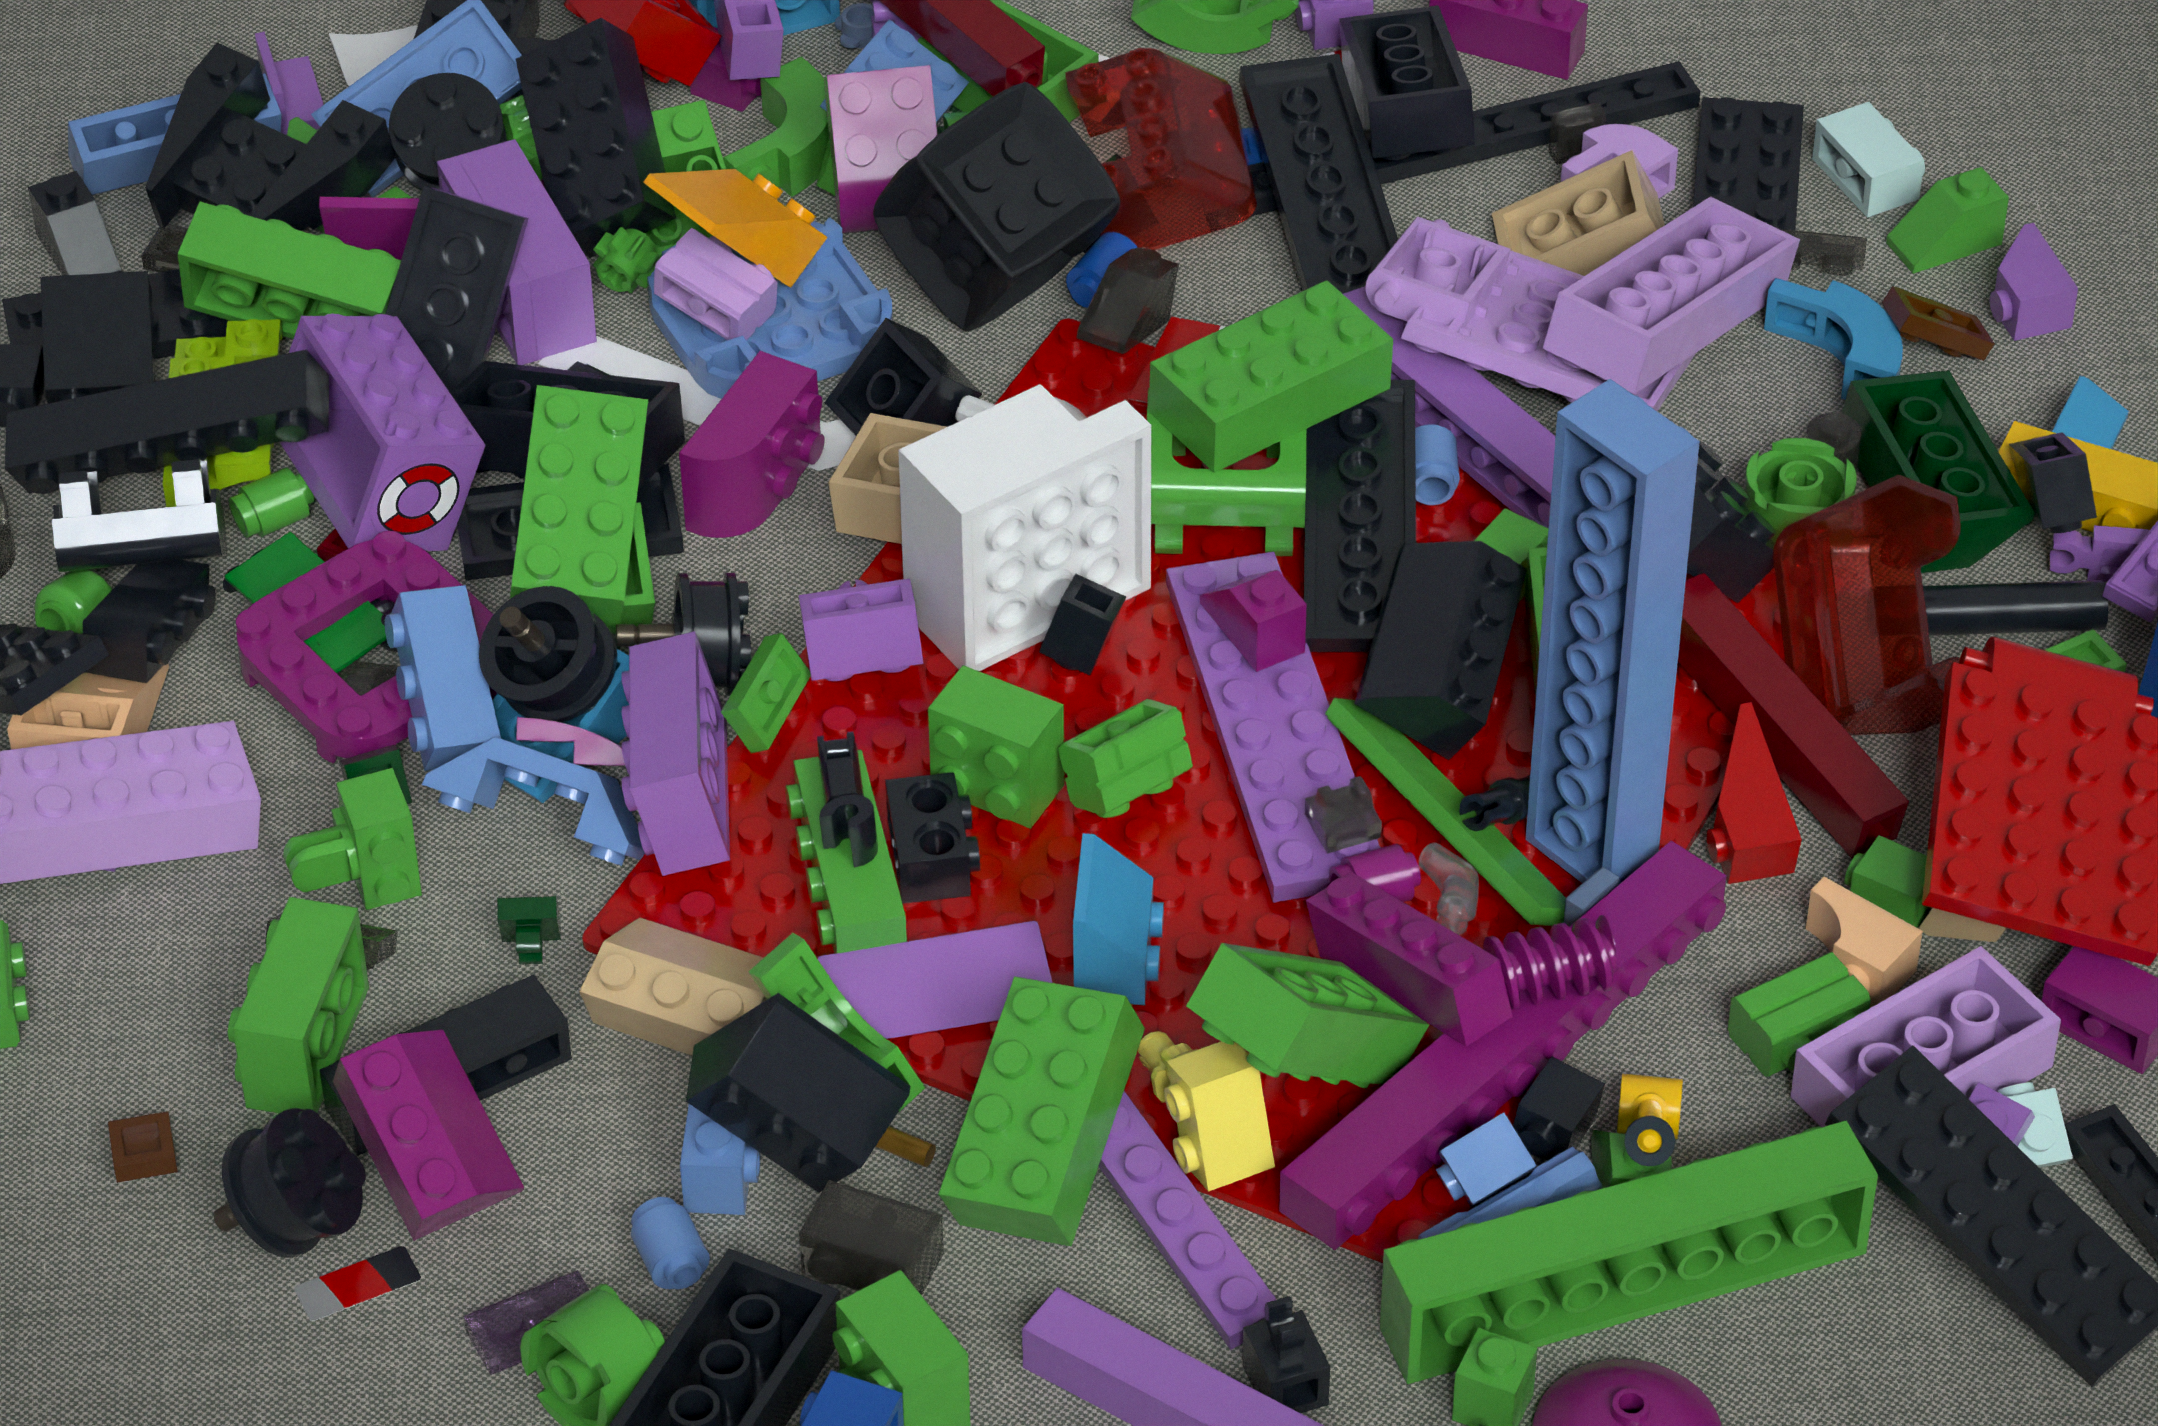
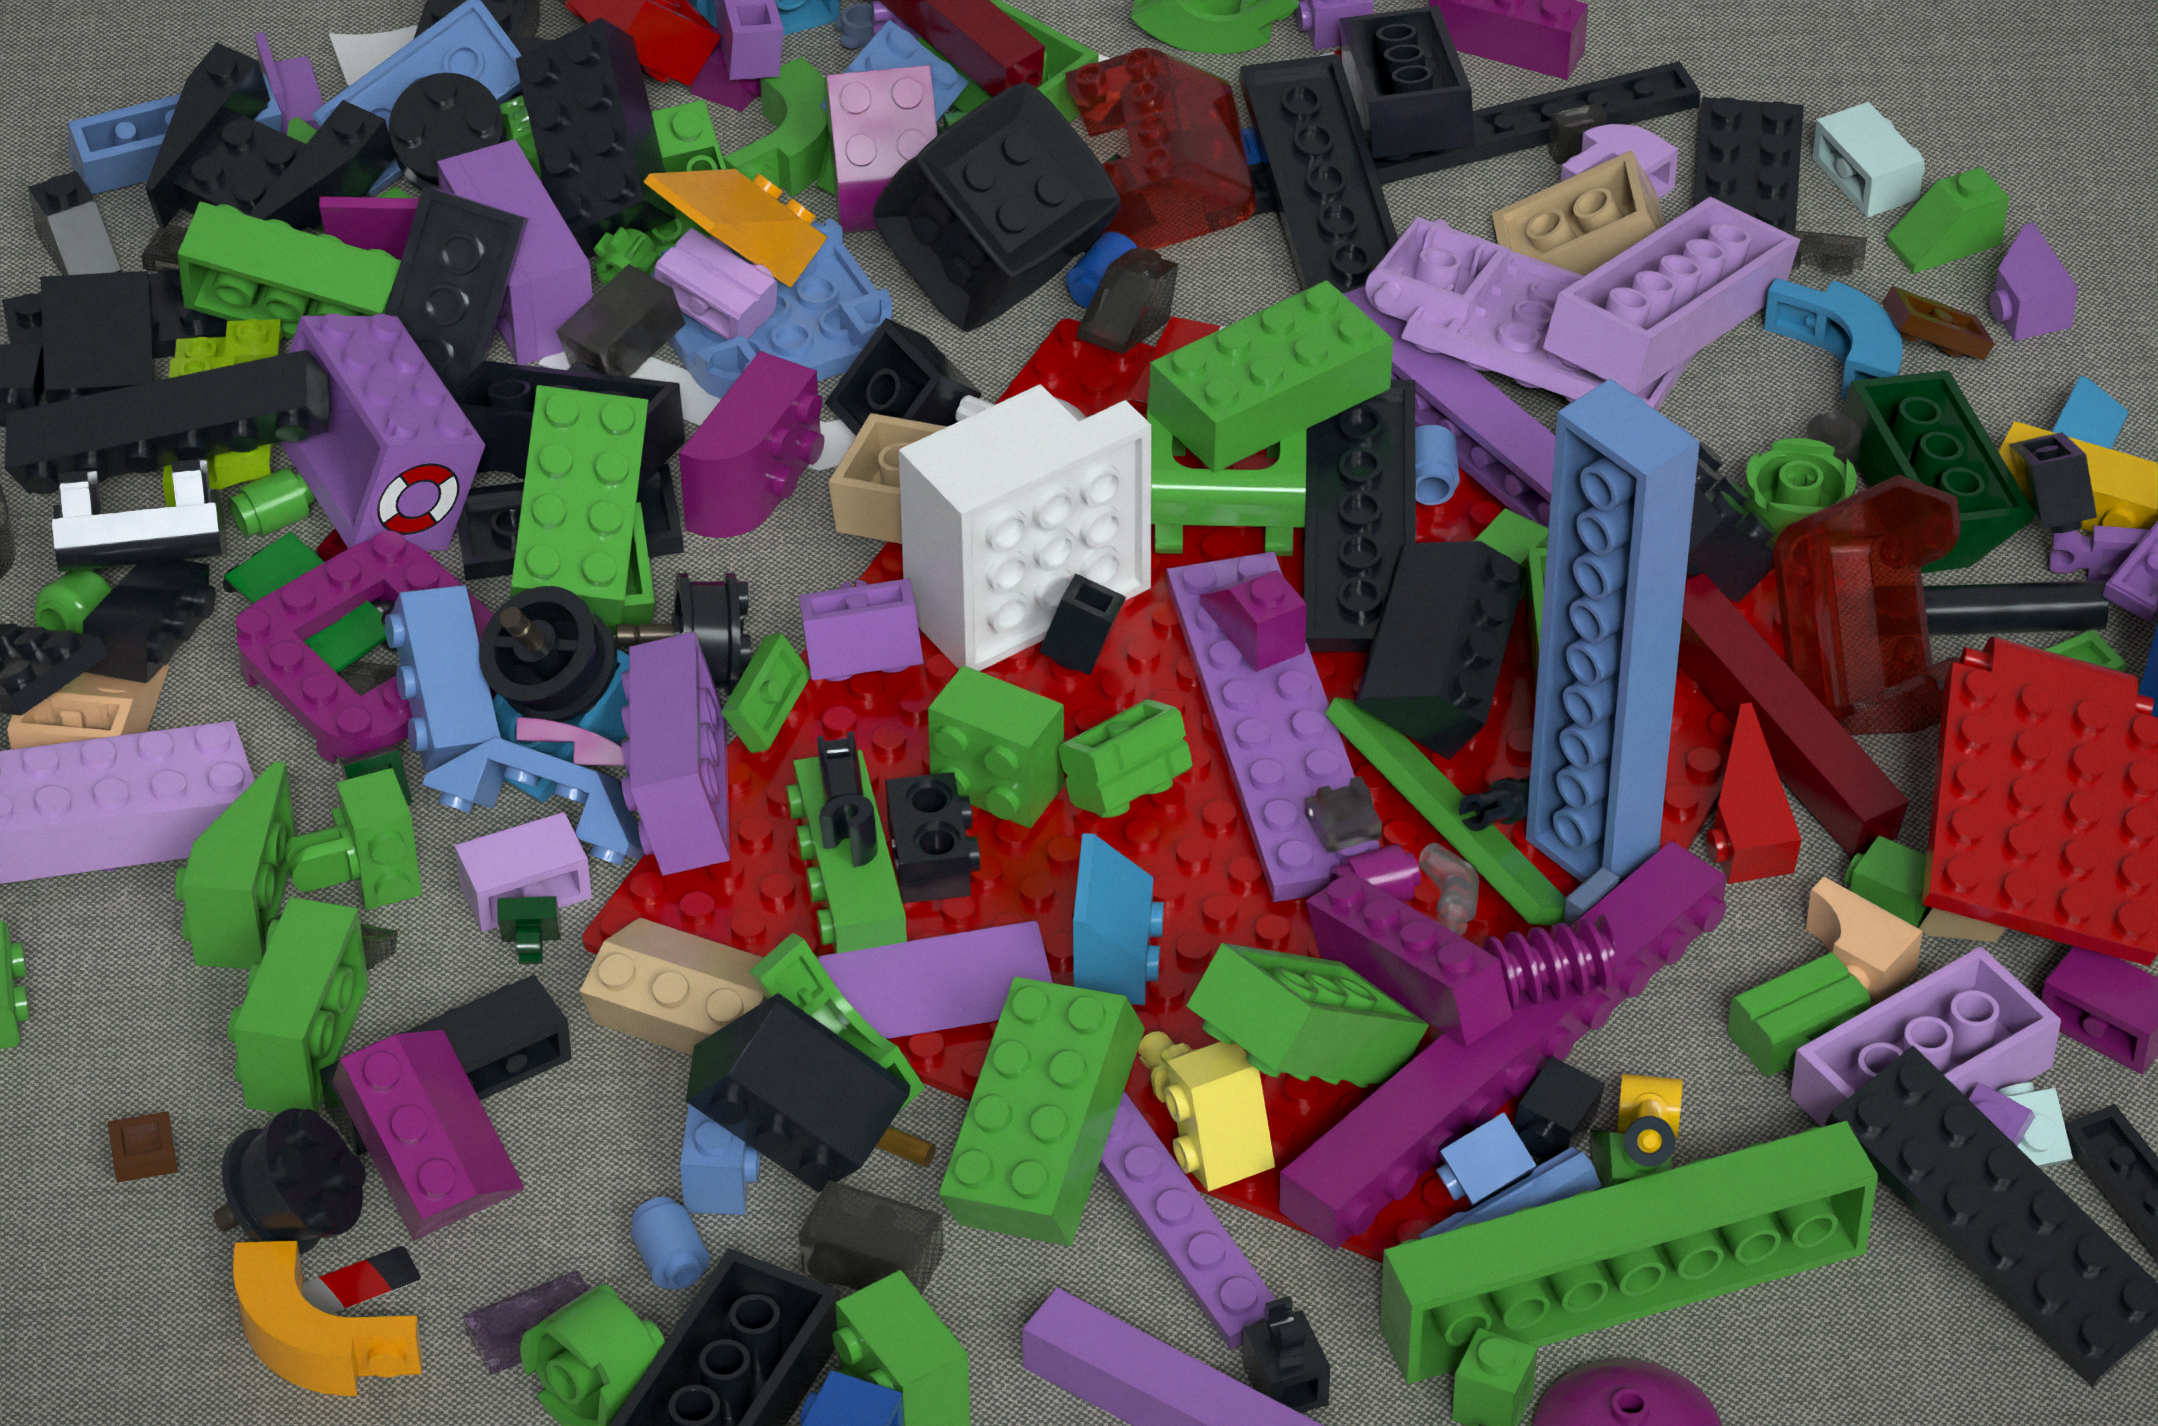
none -> bright green slope [175,762,297,969]
none -> light orange arch [233,1241,423,1396]
none -> lavender brick [454,812,592,932]
none -> clear smoke brick [556,264,686,377]

